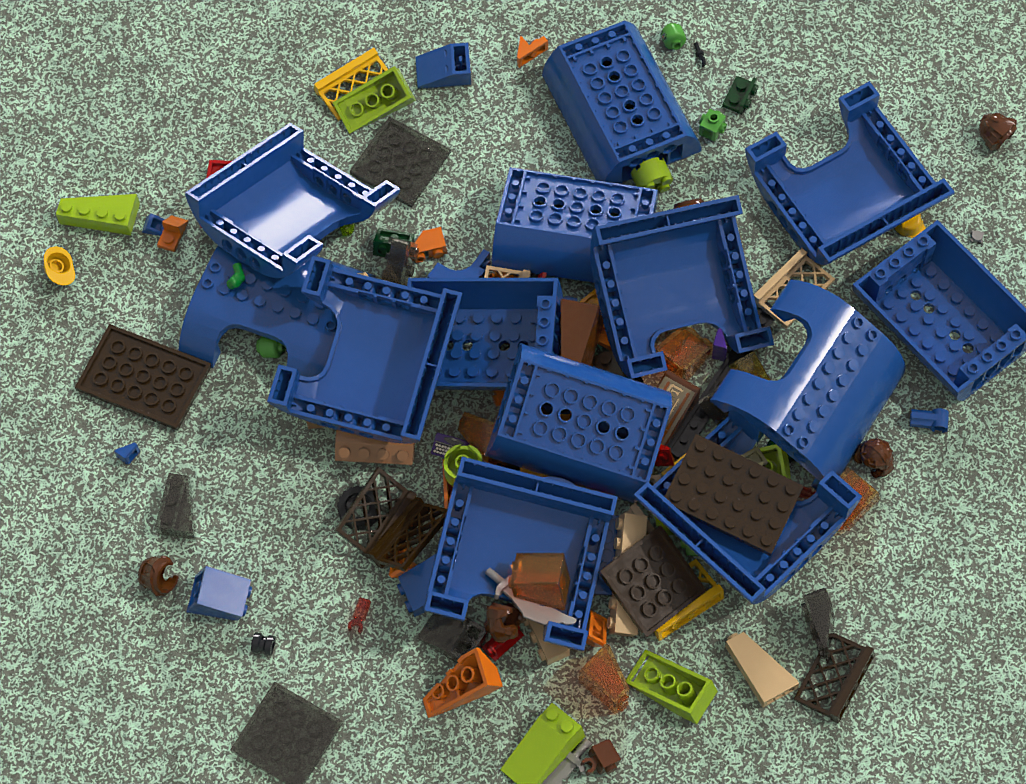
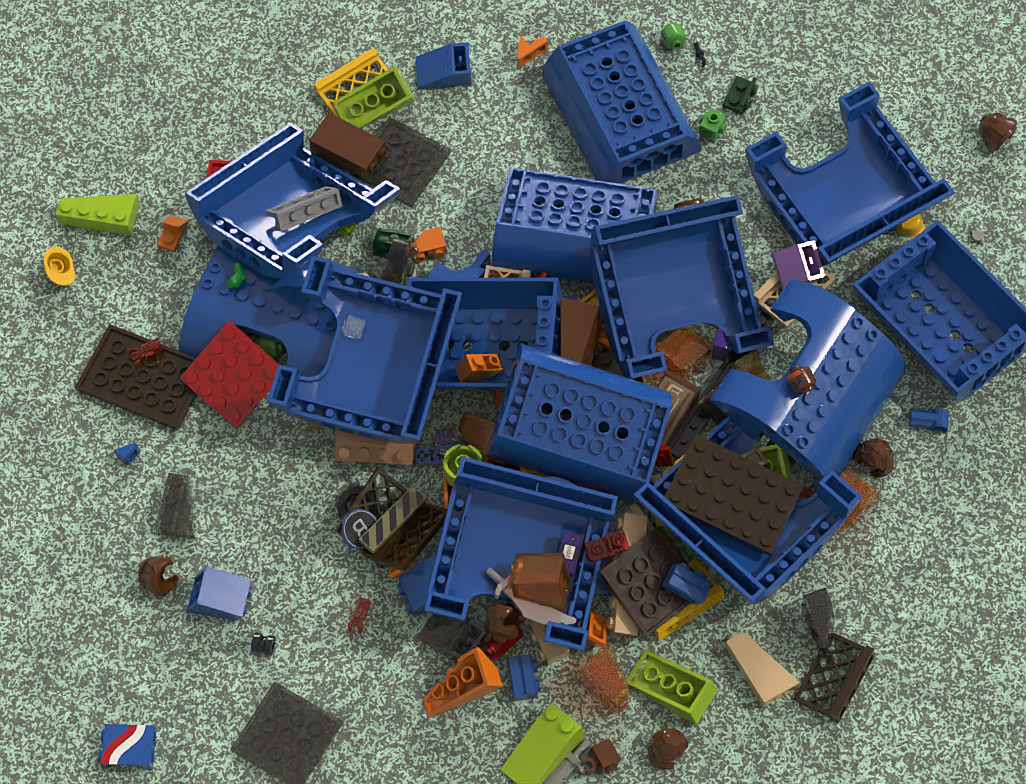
blue slope [142,213,165,236] -> none
lime brick [630,157,673,193] -> none
none -> panel [98,724,157,770]
none -> clear red bar [128,338,163,363]
none -> red plate [180,321,280,429]
none -> light grey fence [265,186,342,231]
none -> reddish brown slope [309,112,387,178]
none -> clear plate [341,314,366,340]
none -> black tile [341,510,377,549]
none -> olive tile [359,486,427,554]
none -> blue beam [414,444,467,465]
none -> orange slope [455,354,503,383]
none -> blue brick [507,654,541,701]
none -> tile [554,530,584,574]
none -> clear red slope [583,530,630,563]
none -> reddish brown helmet [646,727,689,770]
none -> blue brick [662,562,712,605]
none -> medium lavender slope [772,241,825,289]
none -> reddish brown head [787,364,816,395]

